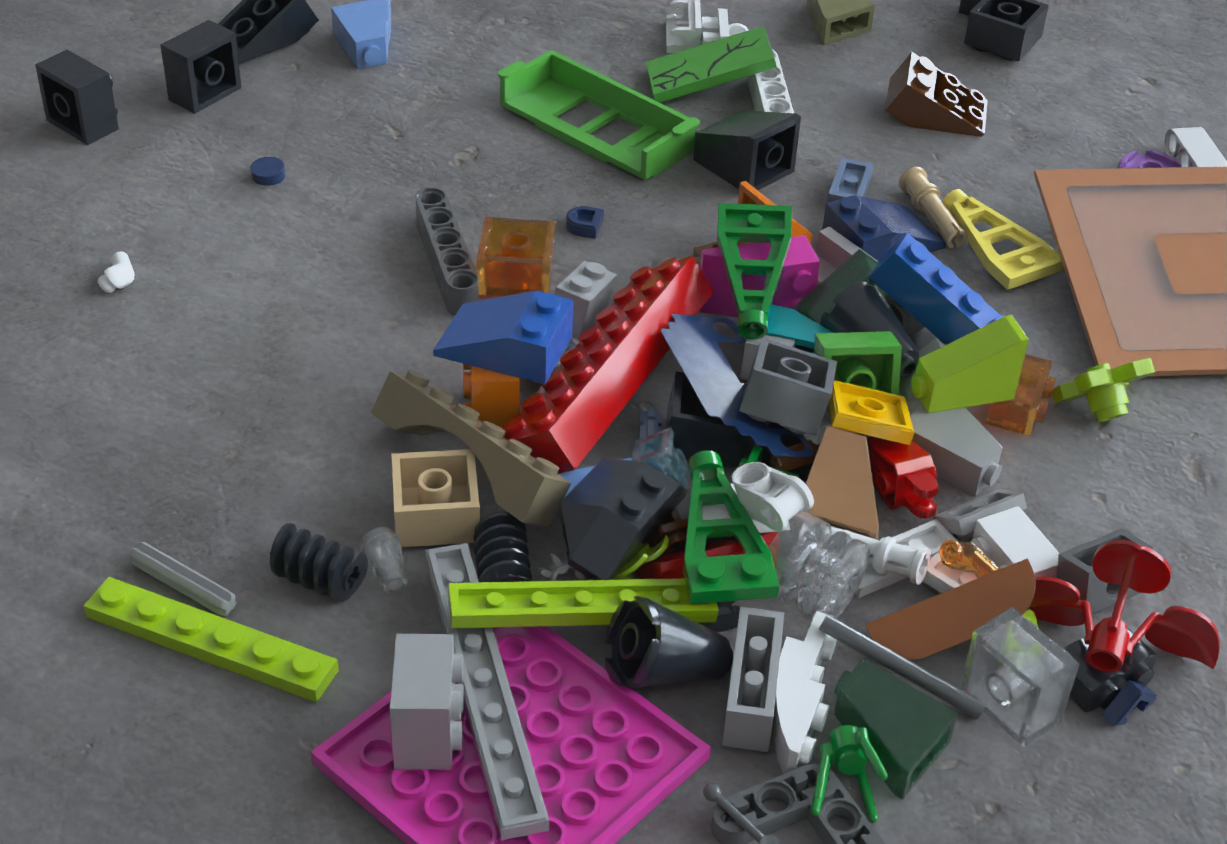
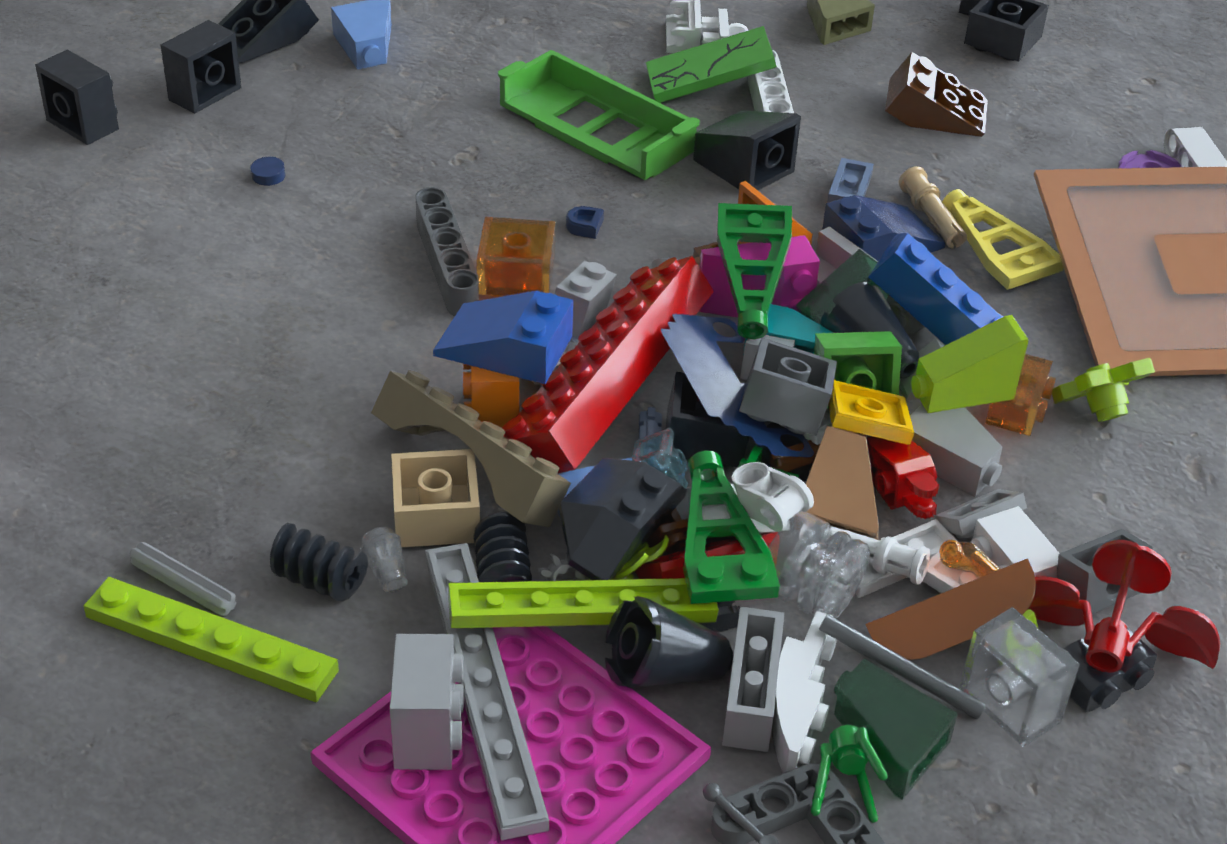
white arm [98,252,134,293] -> none
dark blue tile [1101,681,1157,726] -> none

